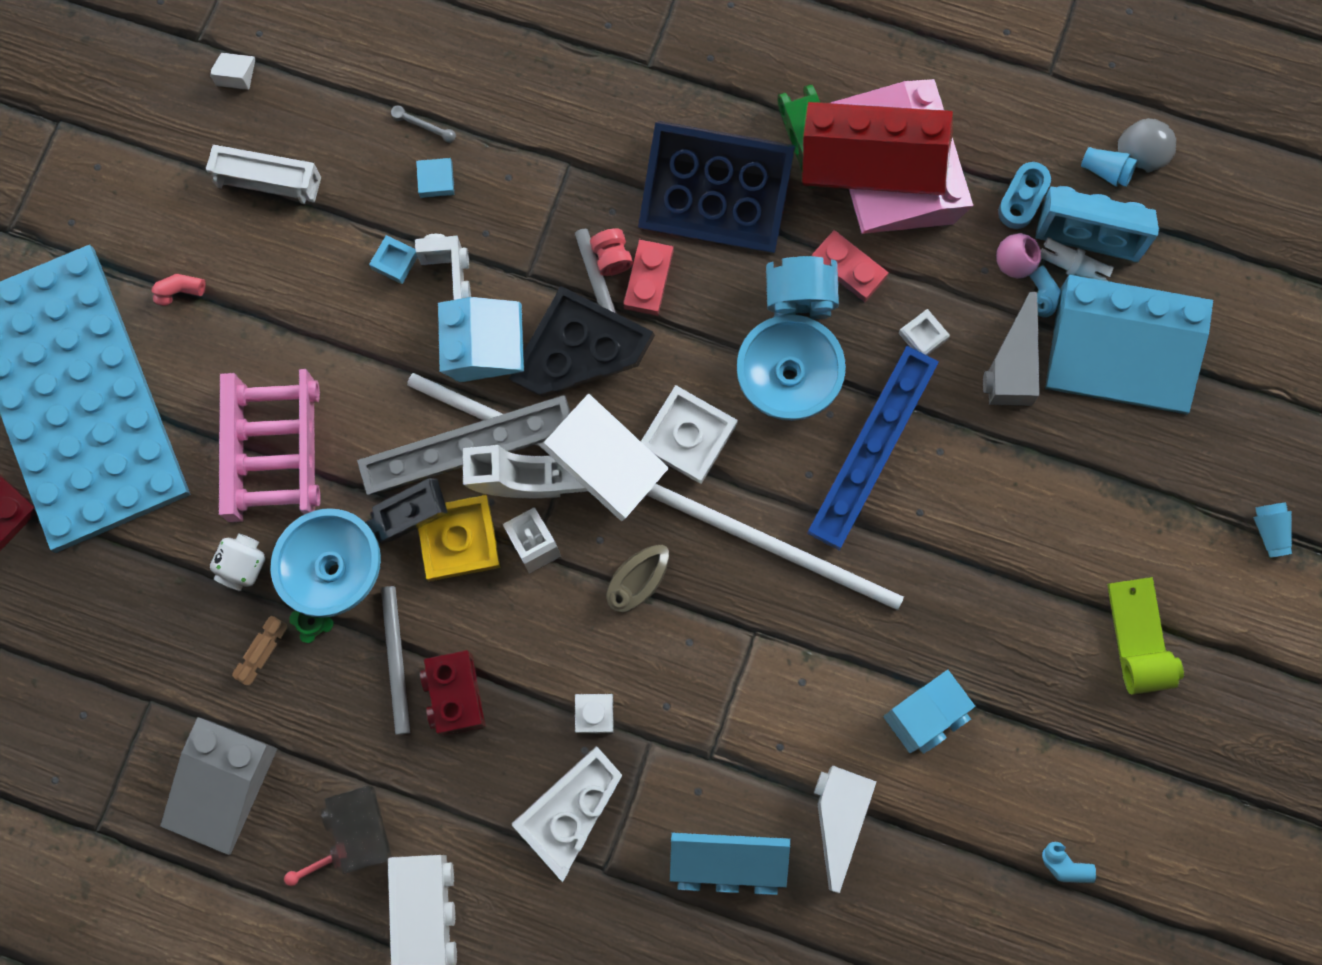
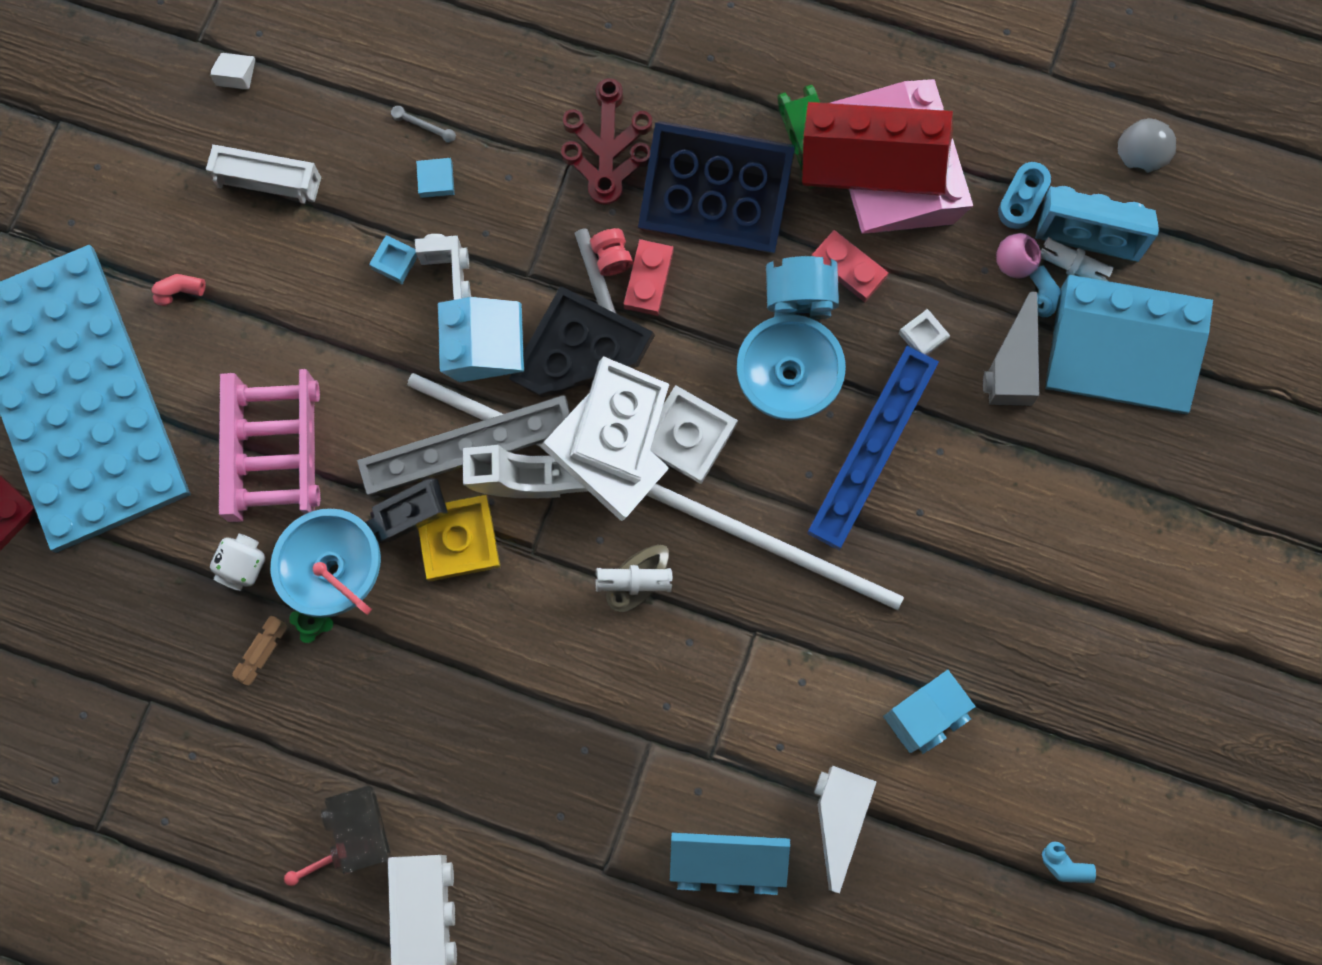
light grey slope [160,717,277,855] -> none
light grey bar [381,586,410,735] -> none
dark red brick [420,650,486,736] -> none
white slope [503,507,561,574] -> none
white wing [512,746,622,882] -> none
white plate [575,694,613,733] -> none
medium azure cone [1081,147,1137,187] -> none
lime door [1107,577,1184,695] -> none
medium azure cone [1253,502,1292,557] -> none
none -> coral hinge [313,562,372,615]
none -> dark red plant [561,78,653,205]
none -> white tile [570,357,669,484]
none -> white pin [595,565,672,595]

